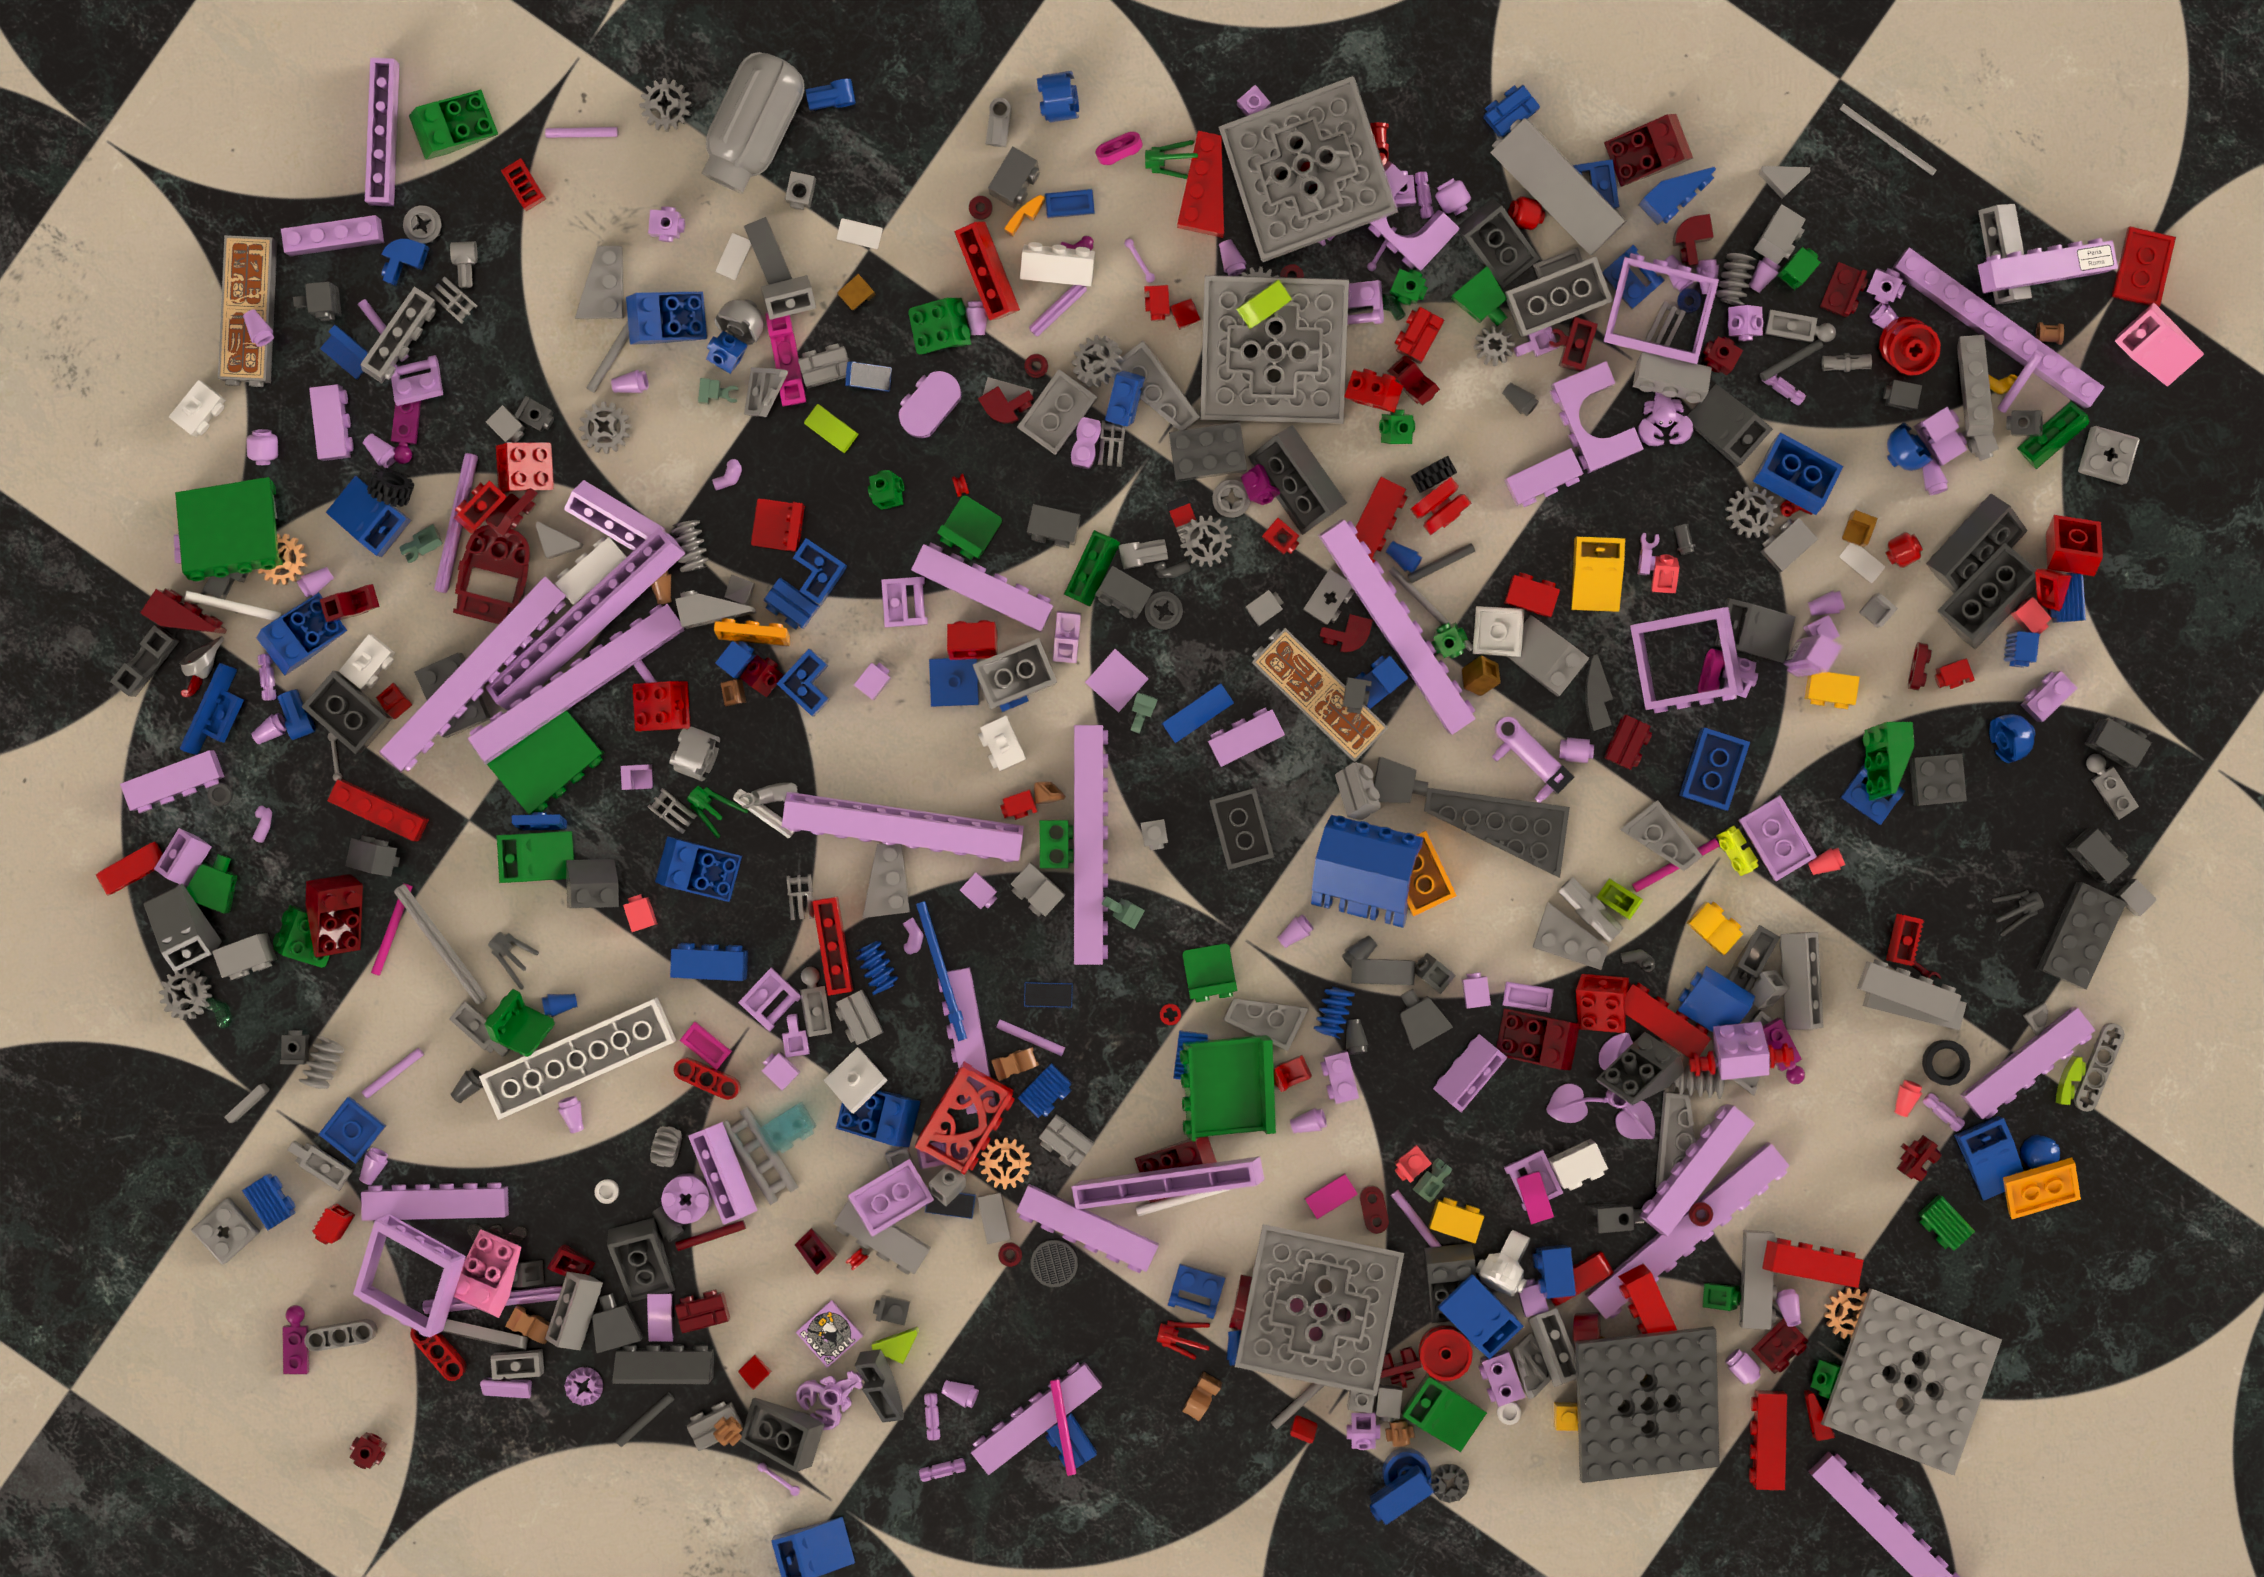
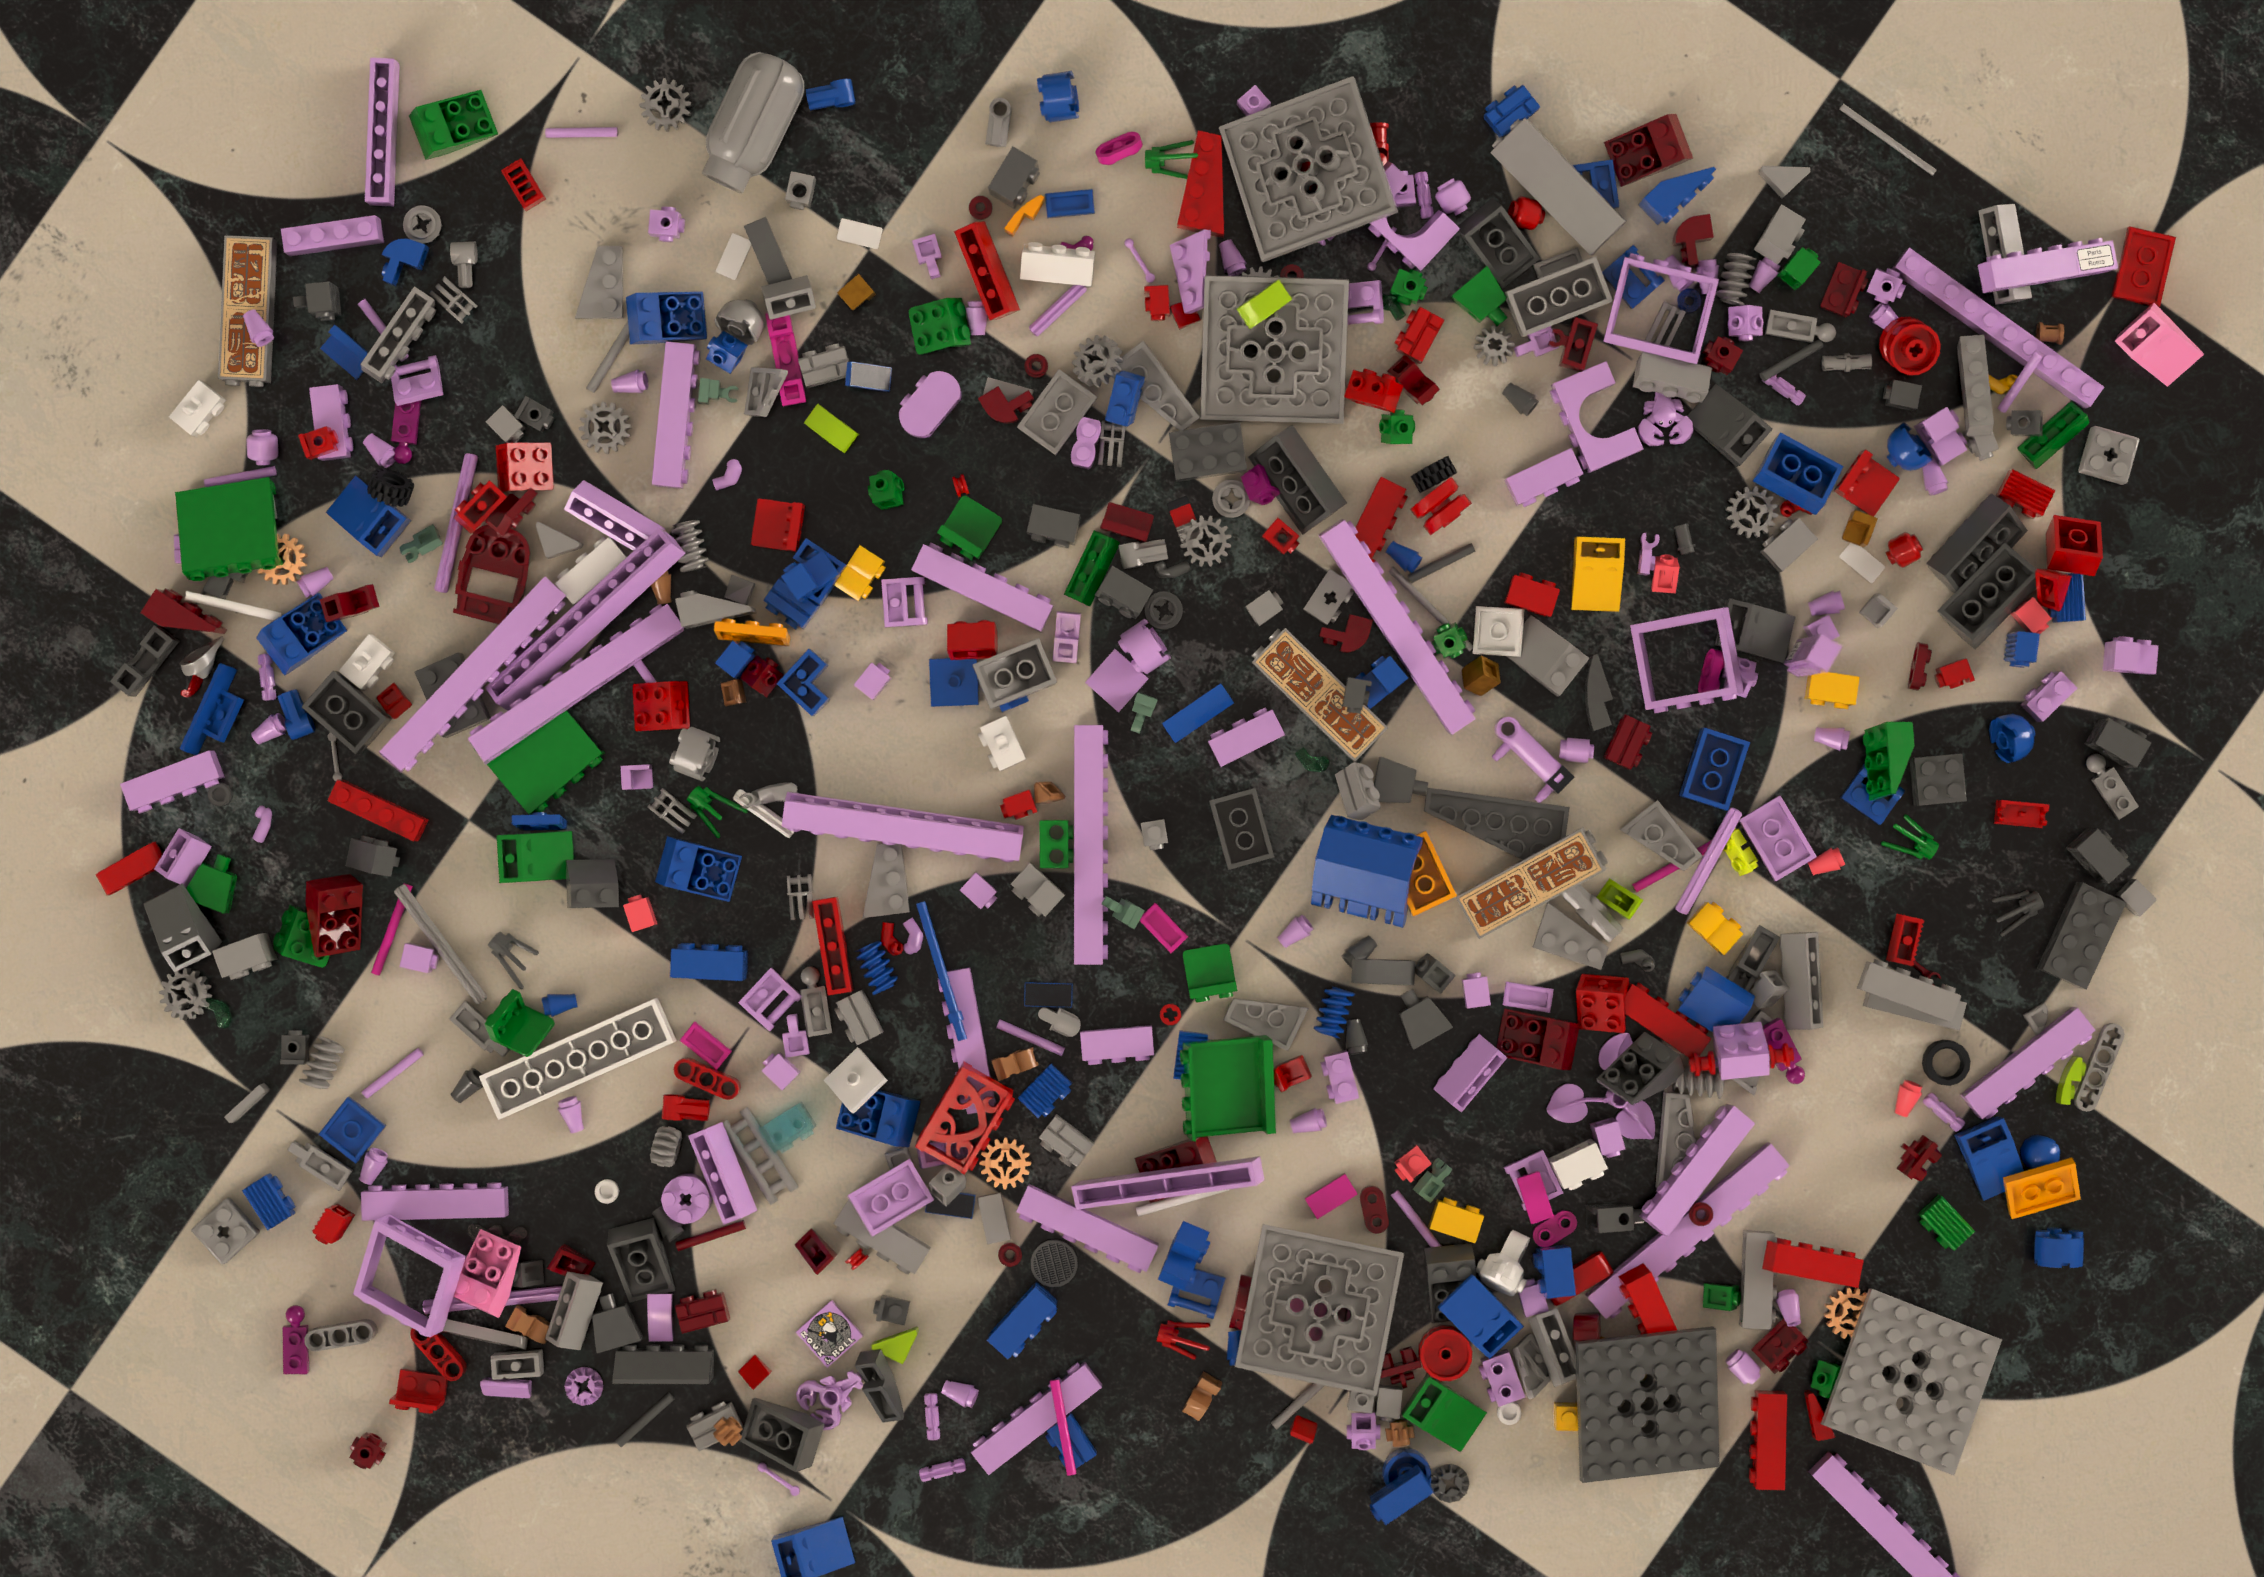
none -> lavender bar [204,466,277,487]
none -> red brick [298,426,339,460]
none -> red bracket [389,1369,448,1414]
none -> lavender brick [400,943,439,973]
none -> lavender brick [652,342,700,489]
none -> red piece [662,1094,710,1121]
none -> blue brick [781,550,841,603]
none -> yellow brick [834,545,886,601]
none -> red arm [880,922,904,956]
none -> lavender plate [912,234,942,279]
none -> blue brick [987,1281,1058,1359]
none -> light grey arm [1038,1007,1081,1037]
none -> lavender brick [1080,1025,1154,1065]
none -> dark red panel [1100,502,1154,543]
none -> lavender brick [1118,619,1171,674]
none -> dark pink tile [1139,903,1188,953]
none -> blue brick [1158,1221,1210,1290]
none -> lavender wing [1170,230,1211,314]
none -> clear green arm [1295,747,1330,772]
none -> brick [1456,827,1608,939]
none -> dark pink plate [1532,1210,1577,1247]
none -> lavender brick [1590,1117,1625,1158]
none -> lavender axle [1675,808,1742,915]
none -> lavender cone [1814,727,1850,751]
none -> red bracket [1834,449,1900,517]
none -> green plant [1881,814,1939,860]
none -> red hinge [1994,800,2049,828]
none -> red brick [1996,469,2055,519]
none -> blue brick [2034,1228,2084,1268]
none -> lavender brick [2103,637,2158,675]

